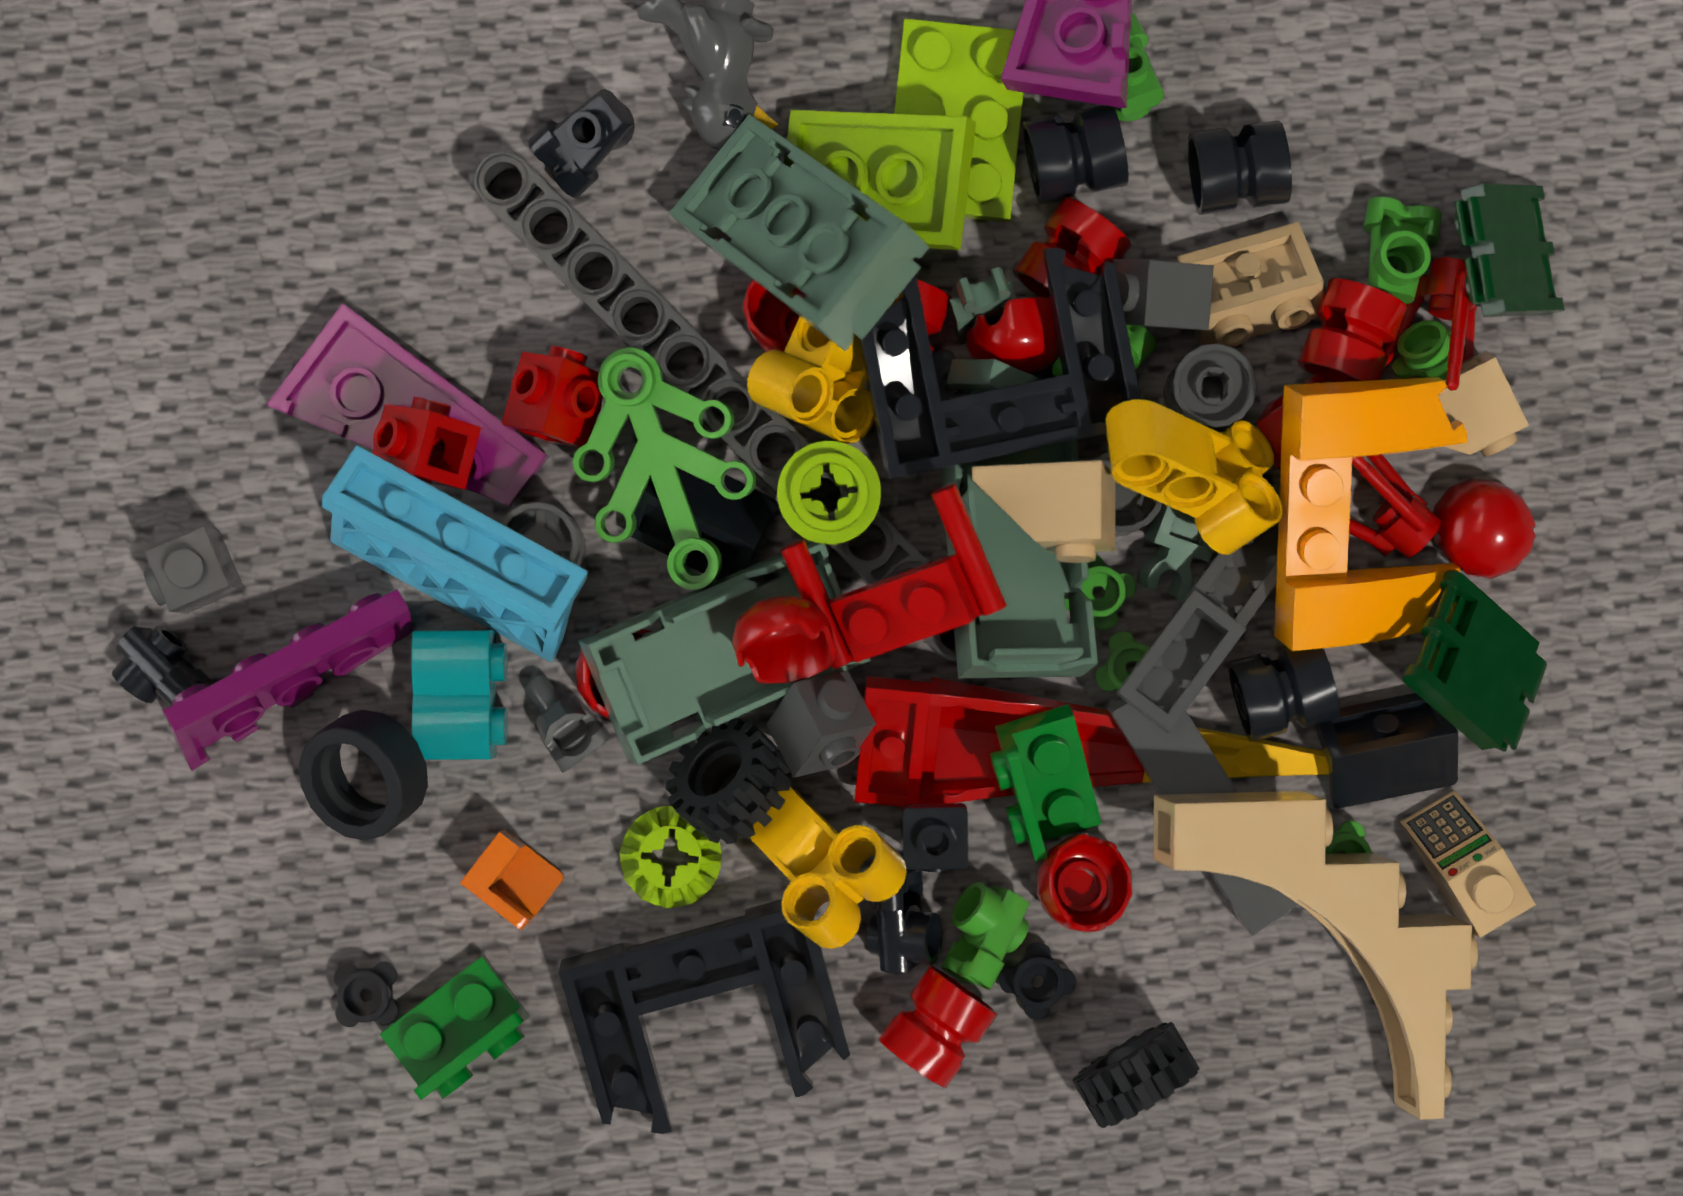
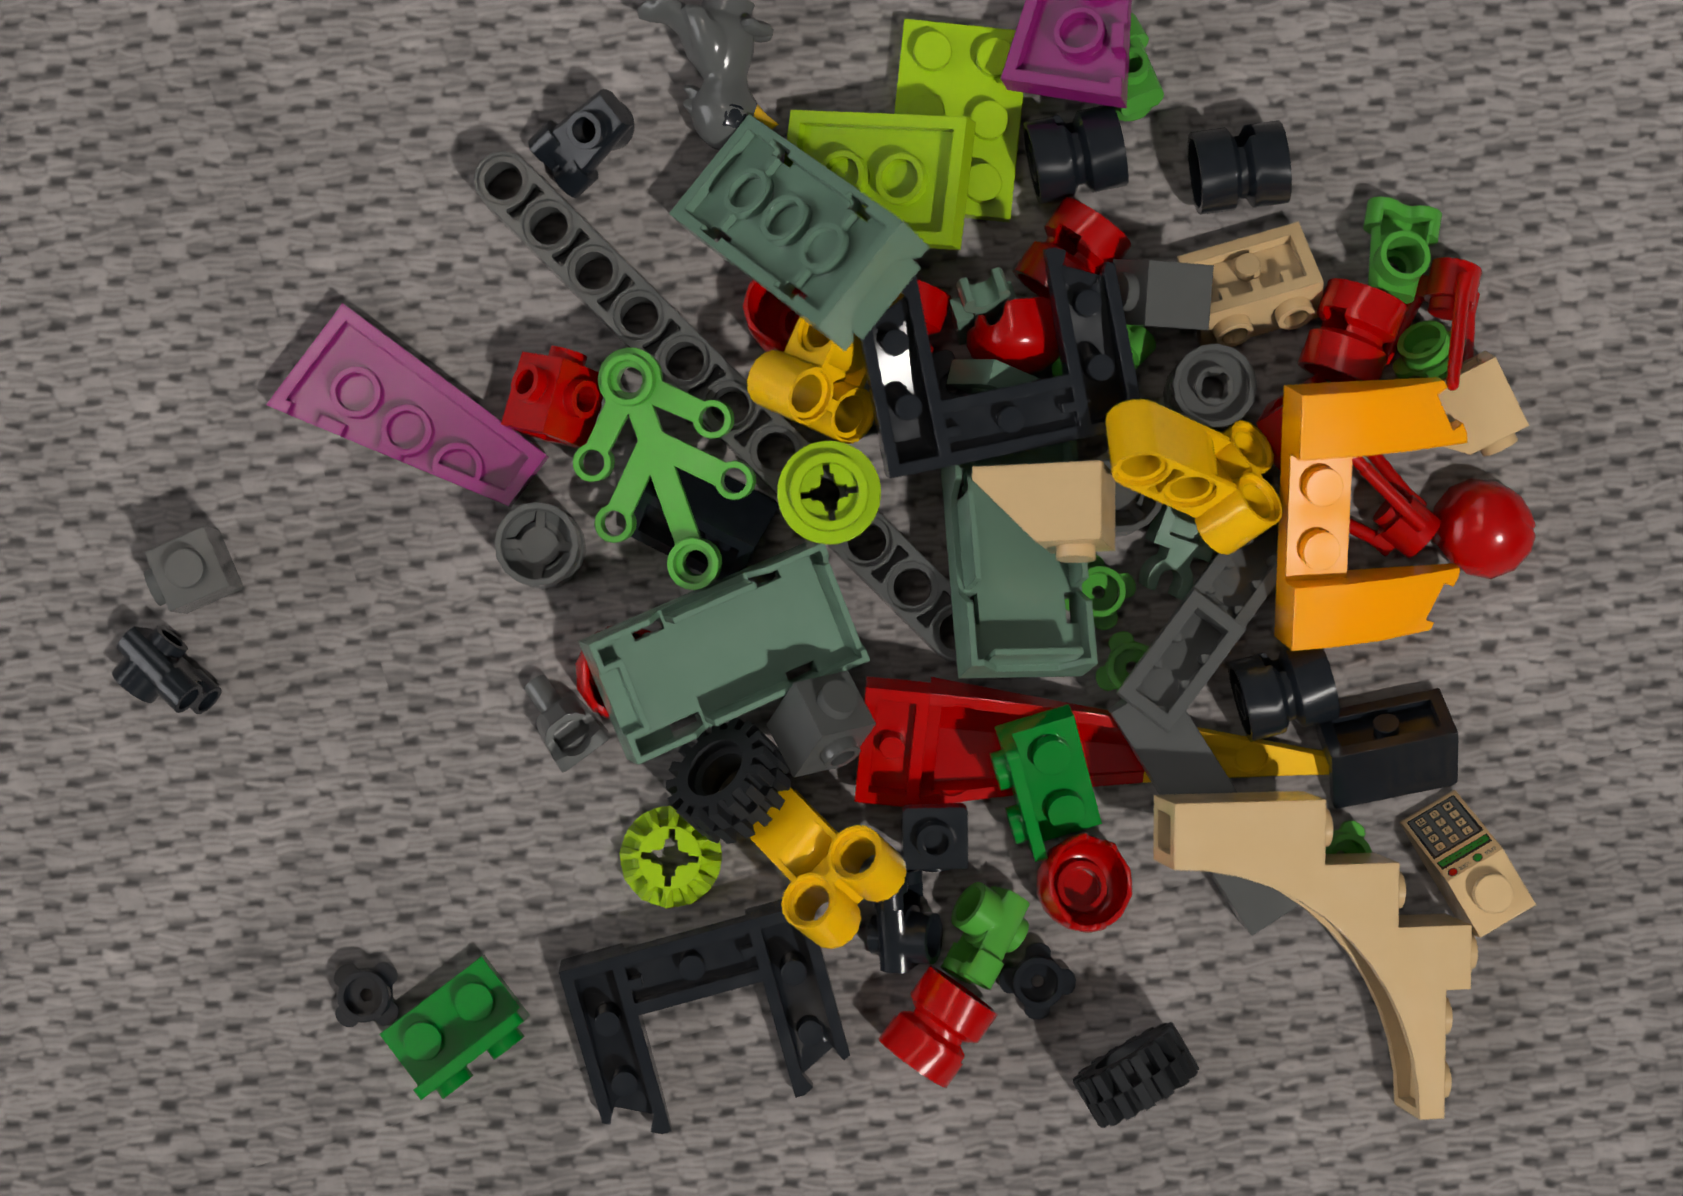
magenta wing [162,589,413,772] -> none
black tyre [299,710,428,841] -> none
medium azure fence [322,445,588,663] -> none
red brick [372,397,481,490] -> none
teal brick [411,630,508,760] -> none
orange panel [460,829,564,930] -> none
red hair [732,595,837,684] -> none
red plate [780,484,1007,669] -> none
dark green plate [1402,570,1547,752] -> none
dark green plate [1454,184,1565,317] -> none

